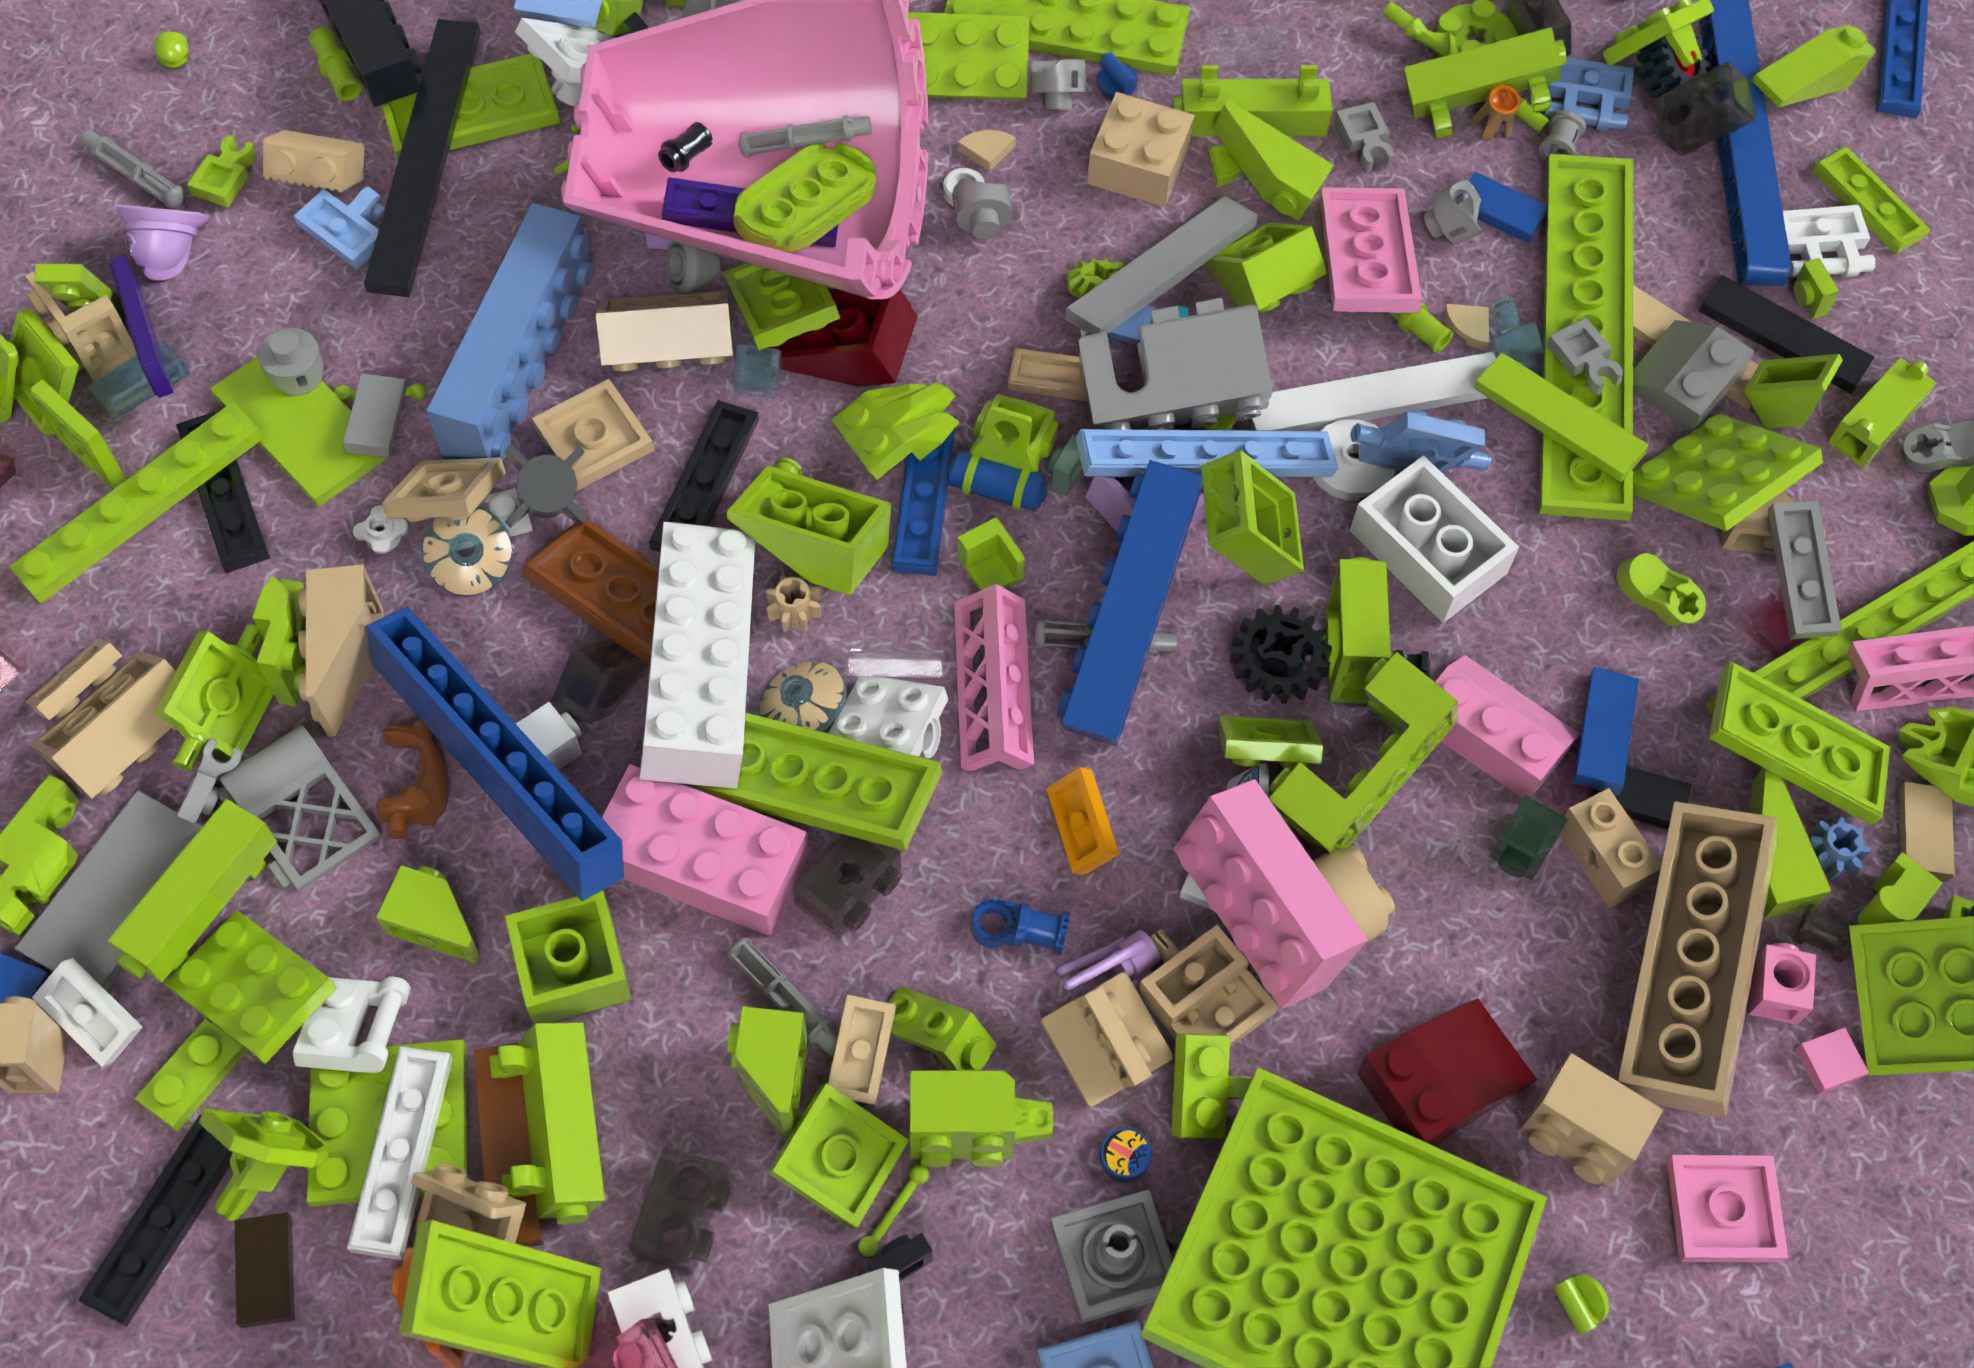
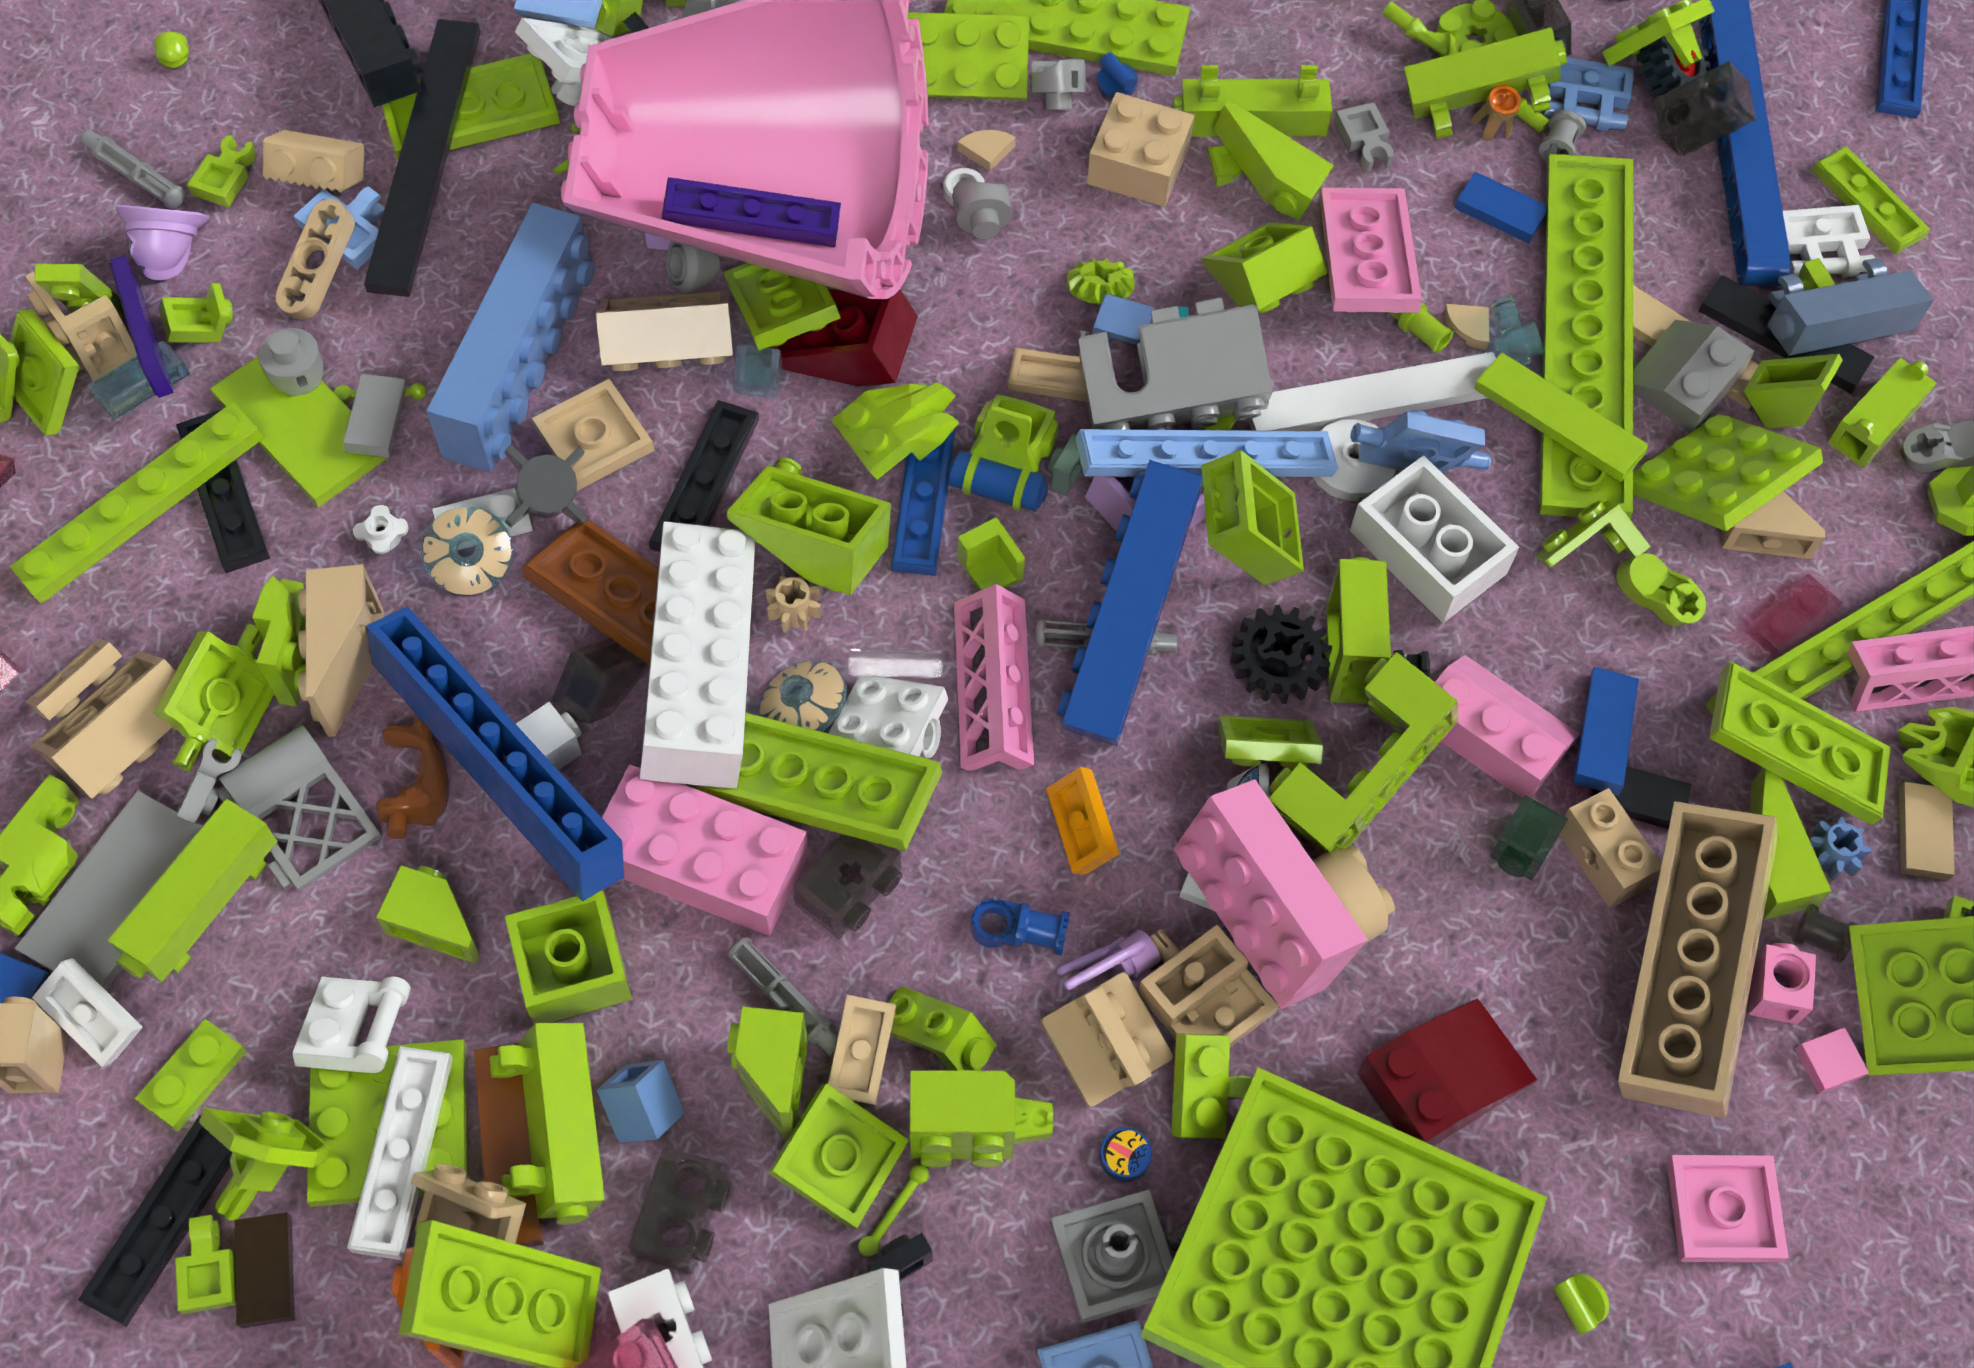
lime tile [29,379,126,488] -> none
lime plate [164,910,337,1064] -> none
lime pin [308,27,361,101] -> none
tan plate [382,457,506,522] -> none
black pin [658,122,713,173] -> none
lime tile [733,143,877,252] -> none
light grey piece [739,115,872,158] -> none
light grey tile [1065,196,1258,335] -> none
light grey piece [1424,180,1483,245] -> none
tan brick [1519,1053,1663,1187] -> none
light grey plate [1547,318,1623,395] -> none
lime slope [1751,25,1876,107] -> none
light grey plate [1768,500,1842,639] -> none
lime leg [1858,852,1943,925] -> none
none -> lime bracket [158,283,233,343]
none -> lime plate [175,1215,236,1314]
none -> tan beam [275,199,355,320]
none -> medium blue panel [596,1060,684,1143]
none -> lime bracket [1536,500,1651,567]
none -> sand blue brick [1767,258,1934,356]

